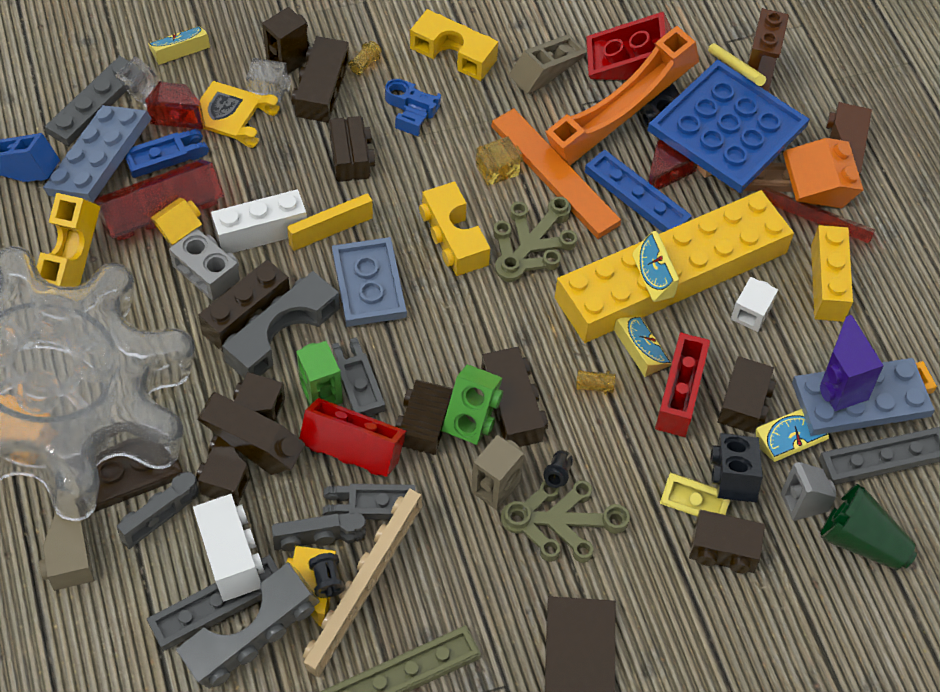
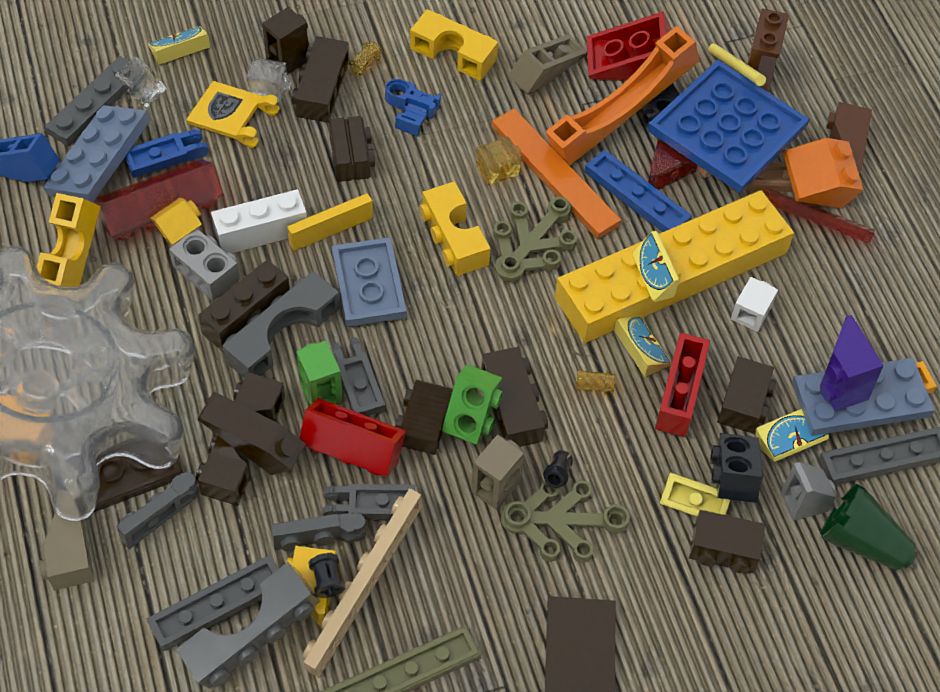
clear red slope [145,82,205,130] -> none
white brick [193,494,265,602] -> none
yellow brick [811,225,853,322] -> none

